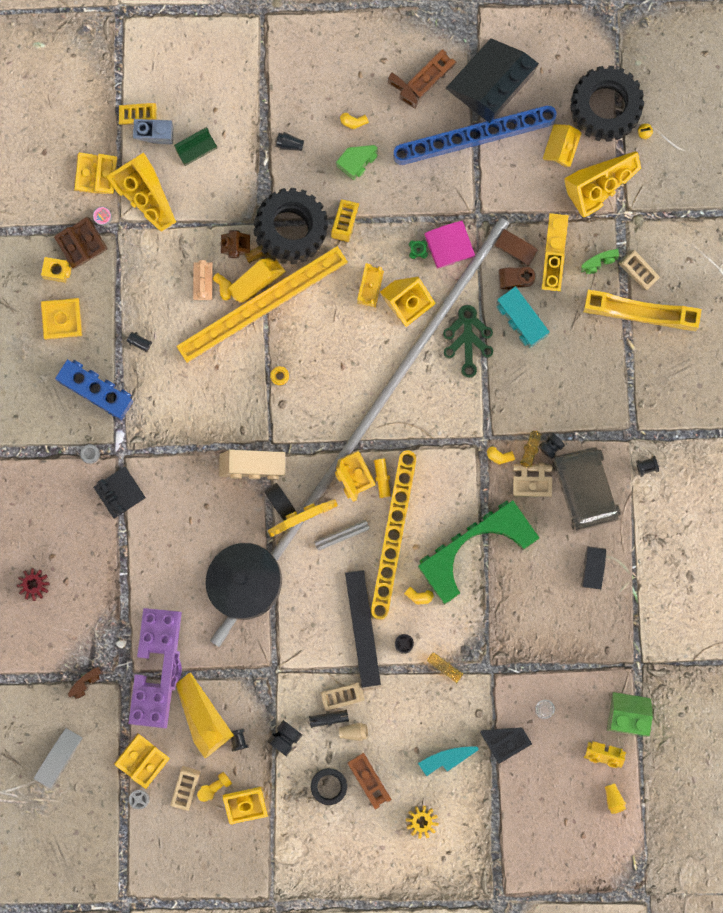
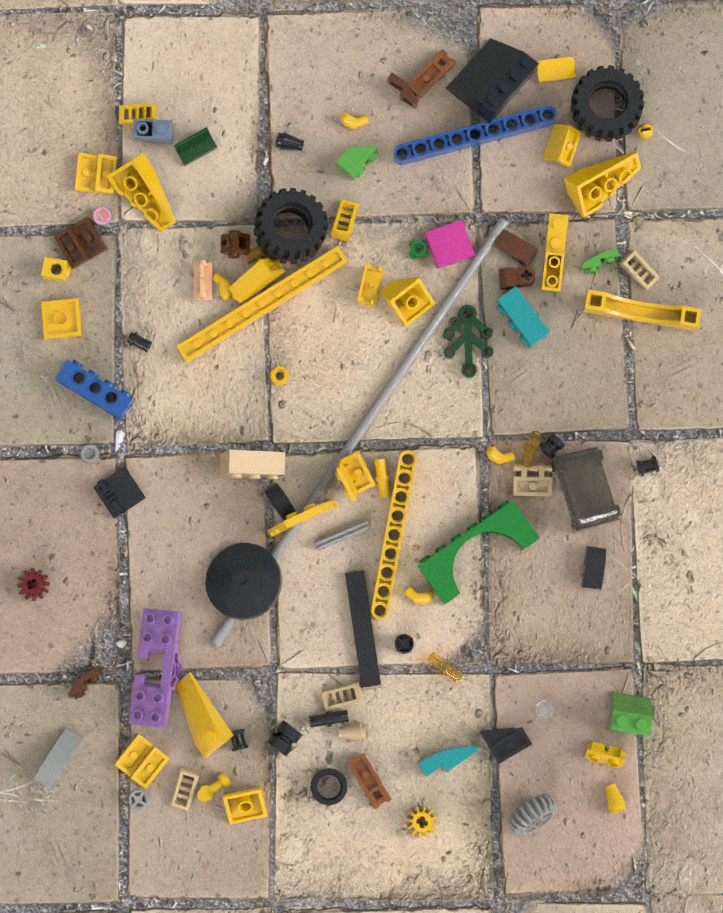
none -> light grey gear [508,793,559,836]
none -> yellow slope [537,57,576,83]

